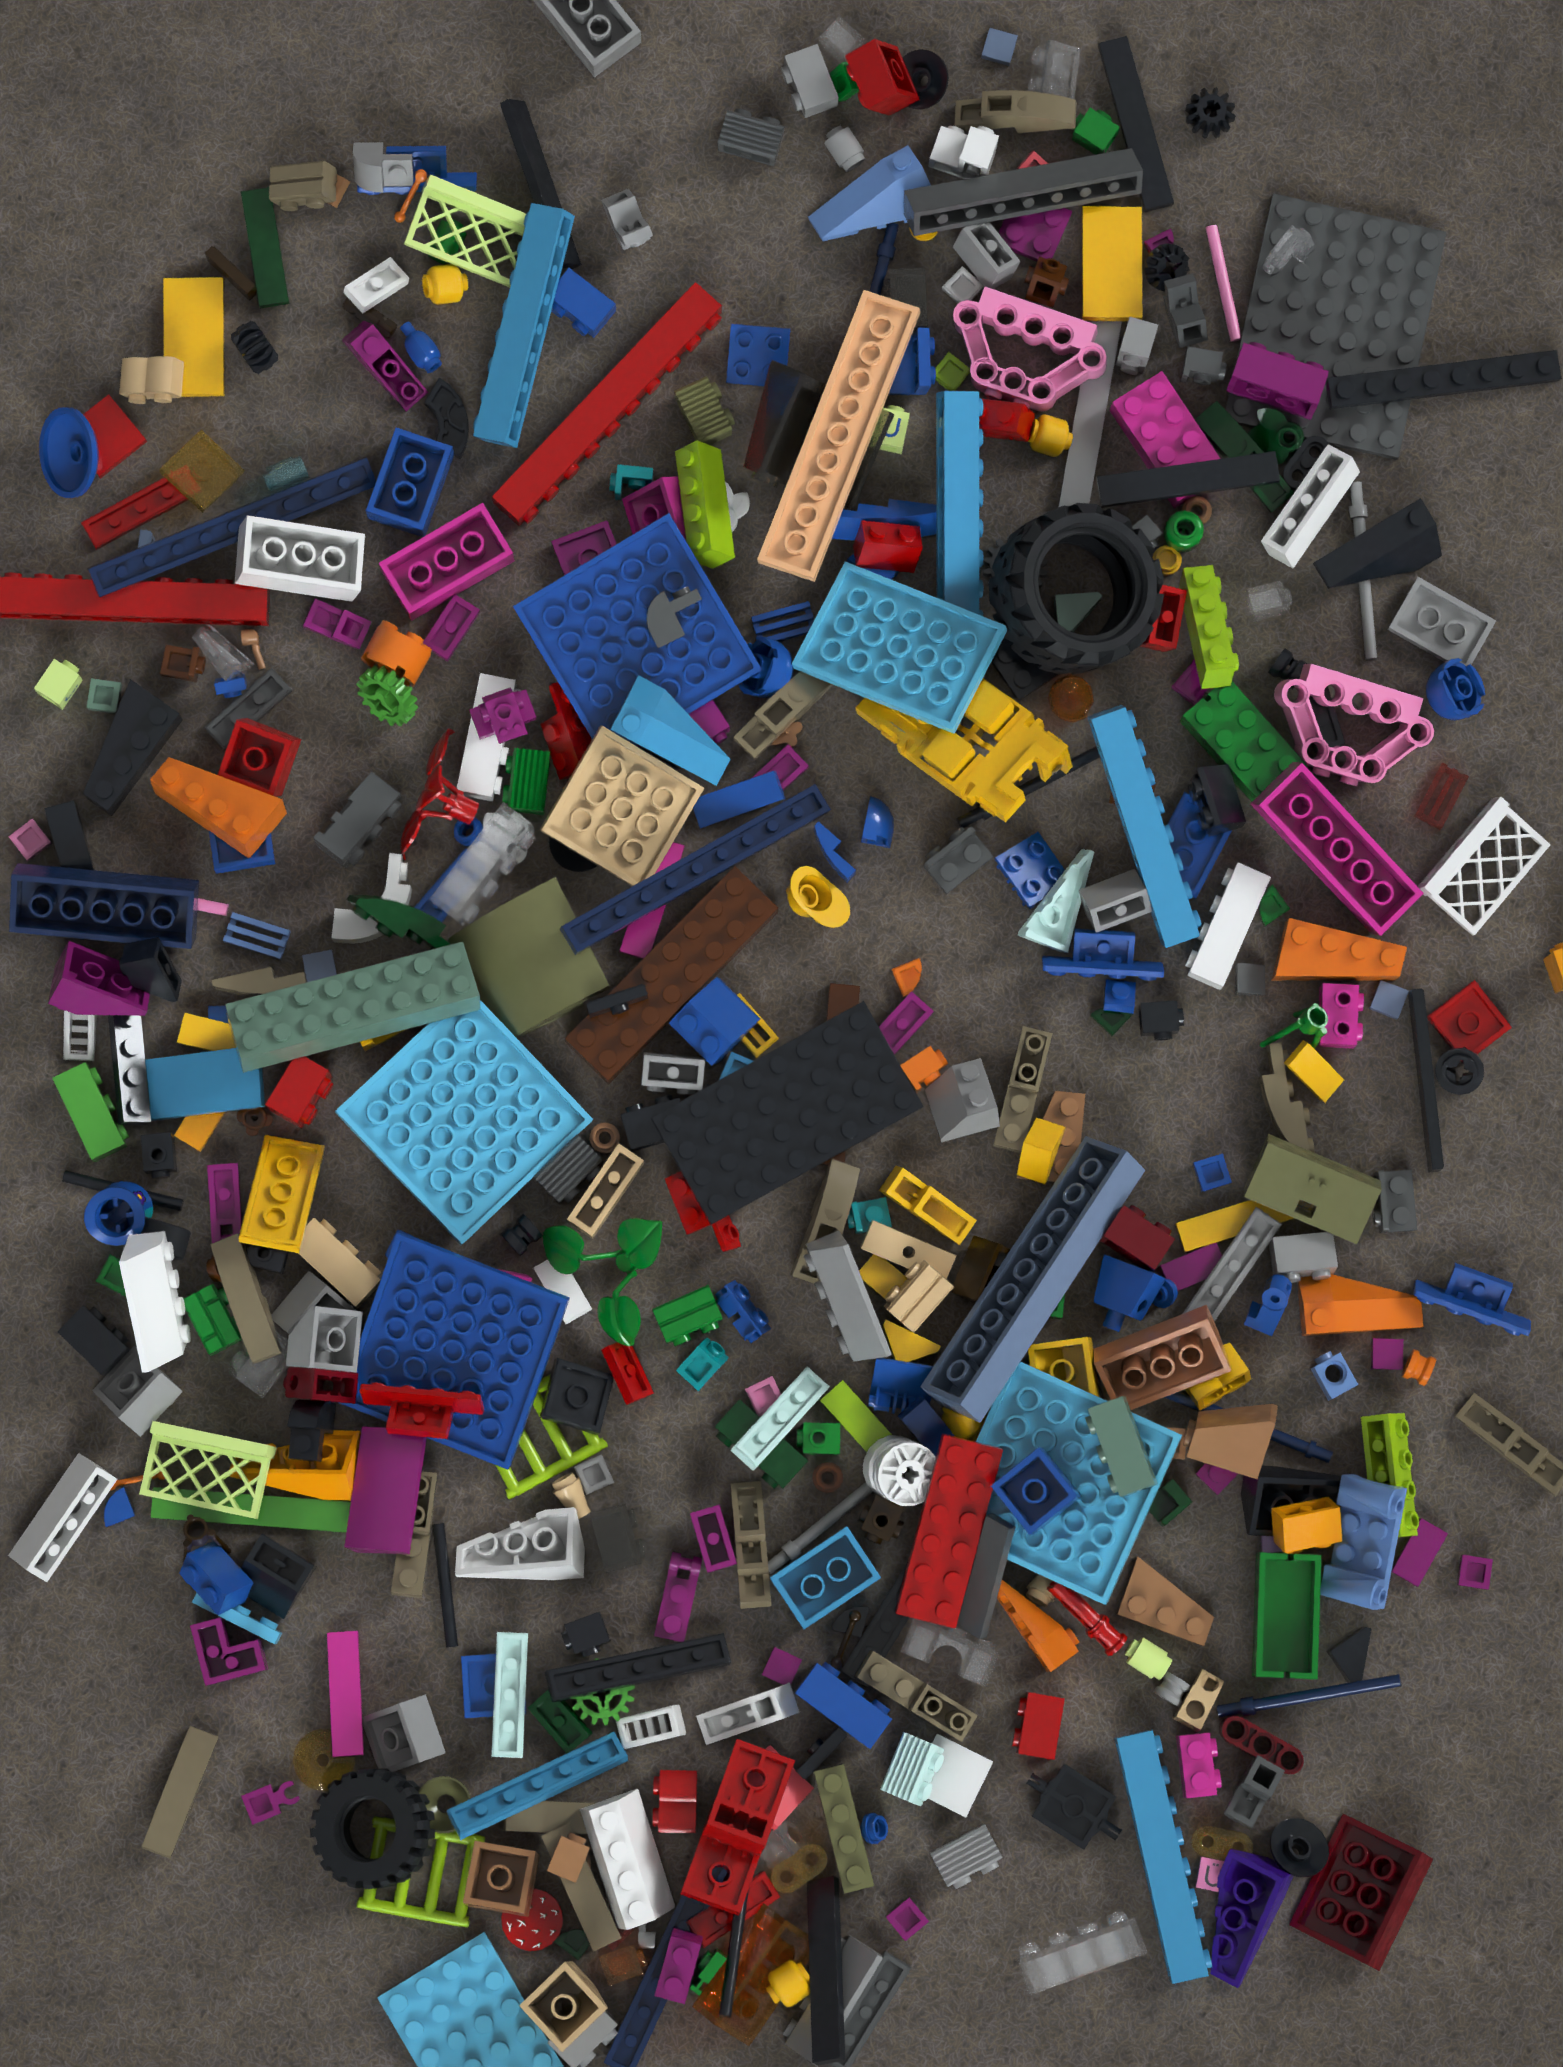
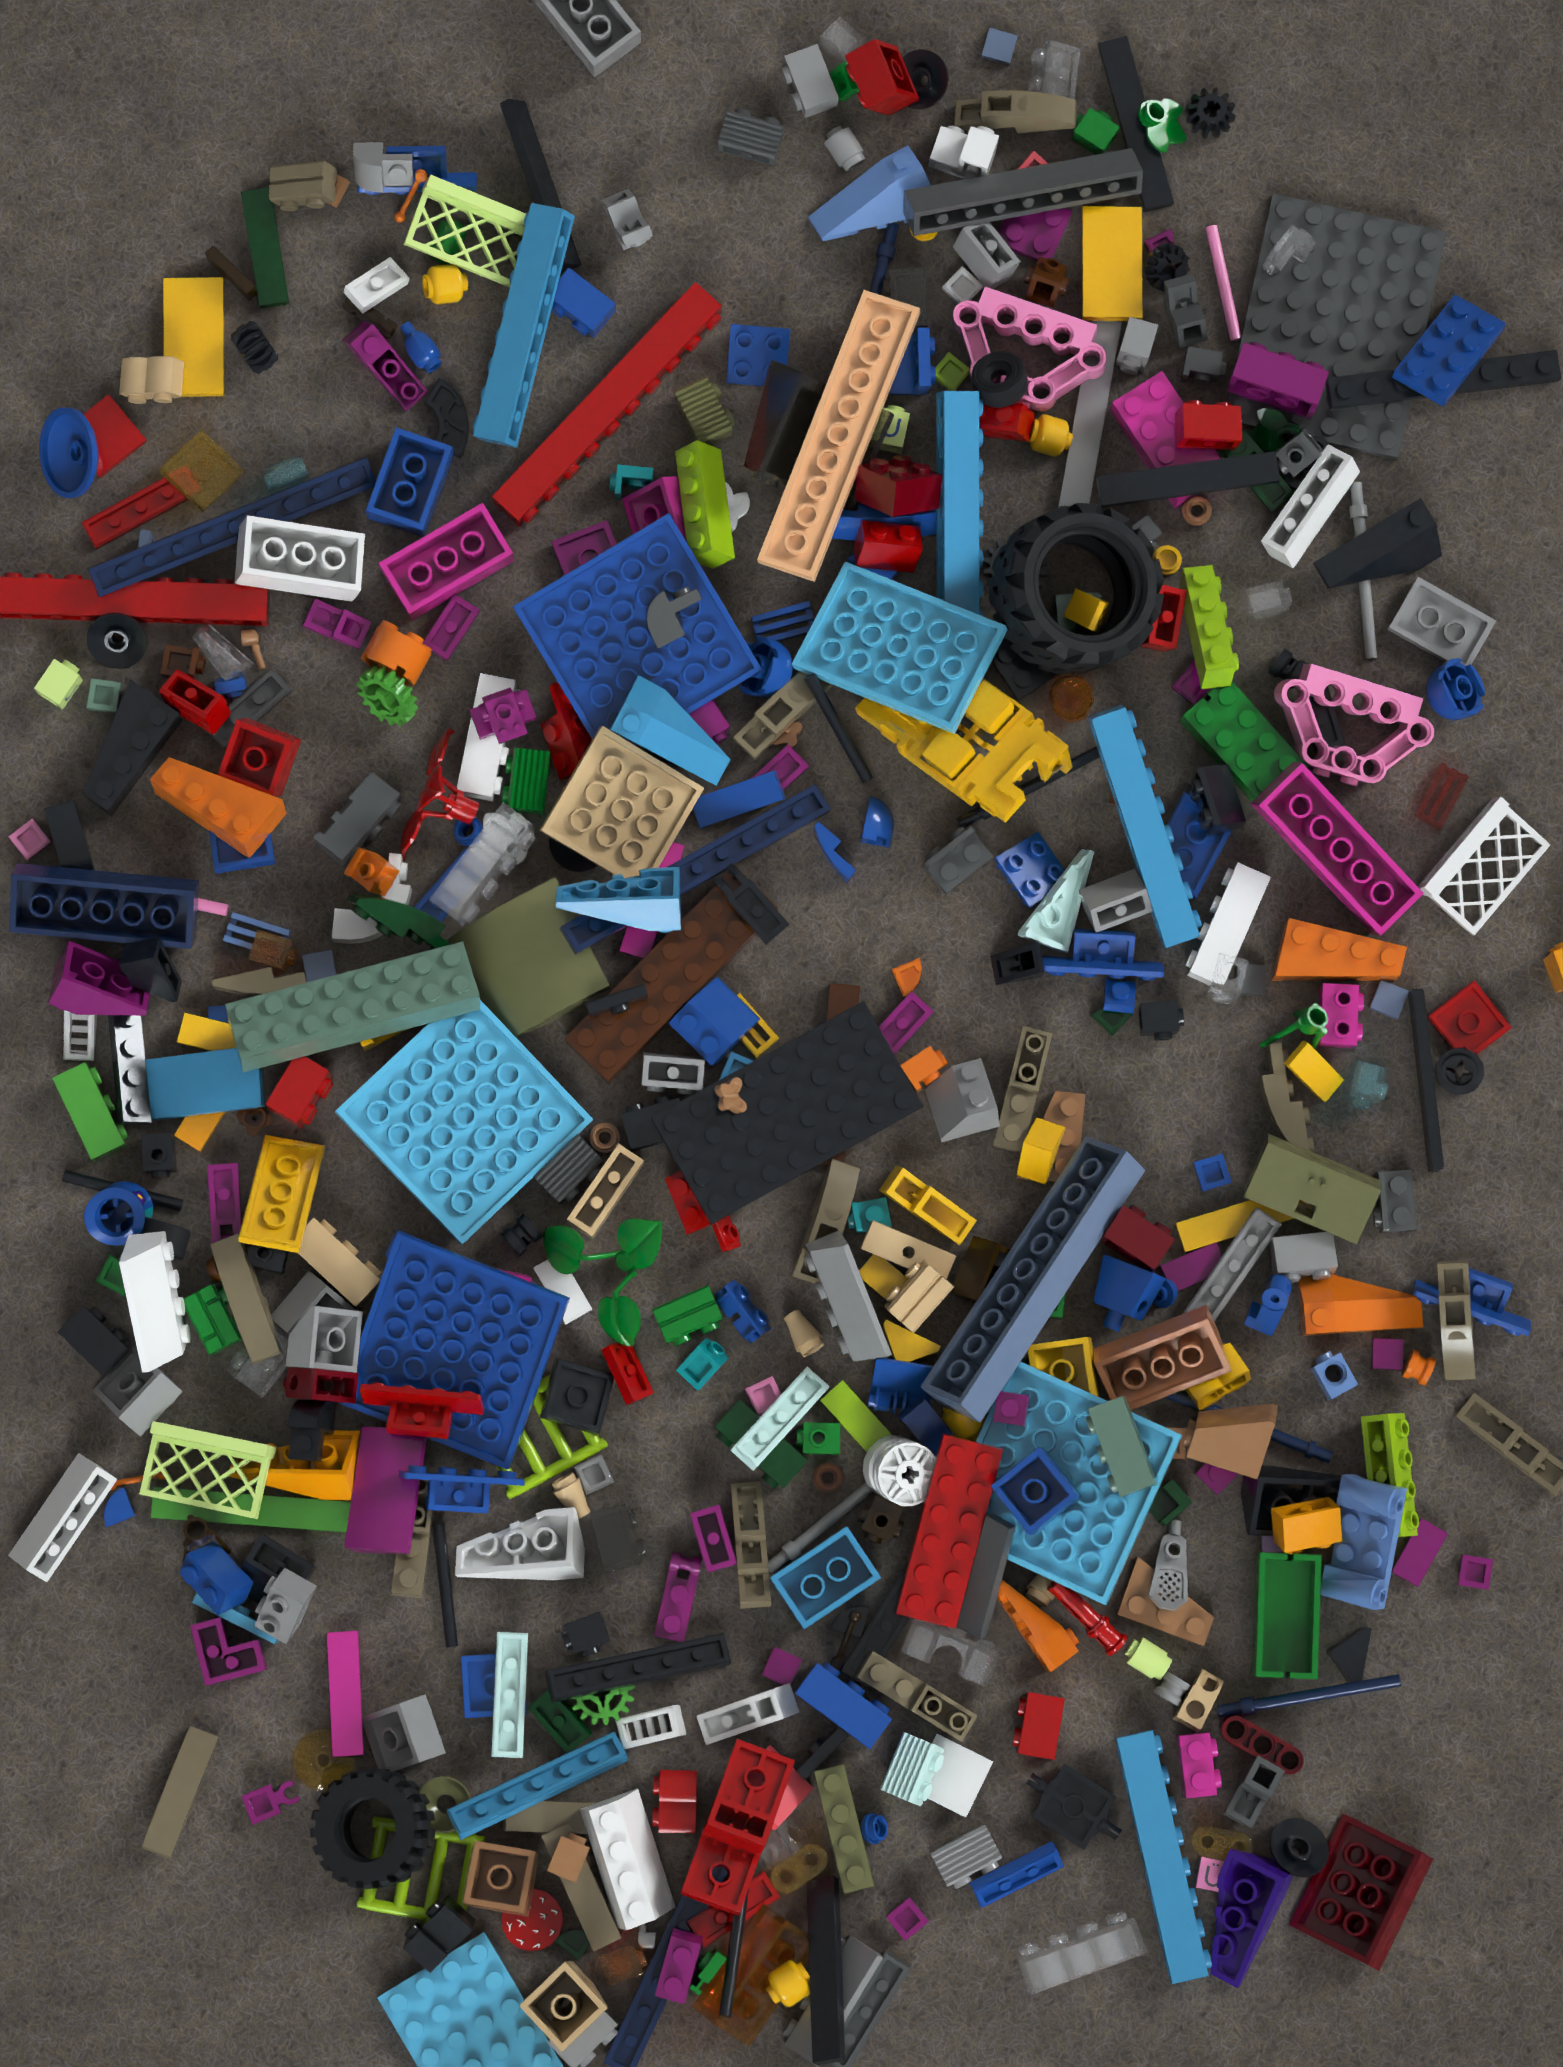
yellow piece [786,866,850,928] -> none
green head [1163,510,1204,553] -> none
green tile [1259,884,1290,927] -> none
none -> black dish [86,613,147,669]
none -> red brick [159,669,231,735]
none -> clear orange bracket [249,930,298,973]
none -> light grey brick [254,1568,317,1644]
none -> orange brick [344,847,399,897]
none -> blue bracket [398,1465,525,1513]
none -> black brick [403,1895,476,1973]
none -> dark azure wedge [556,867,681,933]
none -> black hinge [712,863,789,945]
none -> medium nougat piece [715,1077,747,1114]
none -> tan cone [784,1309,824,1357]
none -> black bar [804,674,873,783]
none -> dark red brick [854,455,942,517]
none -> blue tile [969,1841,1064,1908]
none -> black tyre [971,351,1028,408]
none -> black slope [990,942,1044,985]
none -> magenta plate [993,1391,1030,1426]
none -> yellow slope [1063,588,1111,631]
none -> green plate [1138,99,1187,153]
none -> light grey piece [1148,1520,1188,1611]
none -> red brick [1175,400,1242,450]
none -> clear bracket [1206,953,1248,1004]
none -> dark grey brick [1276,427,1323,477]
none -> clear light blue brick [1345,1060,1388,1109]
none -> blue plate [1392,295,1506,407]
none -> dark tan slope [1437,1260,1476,1380]

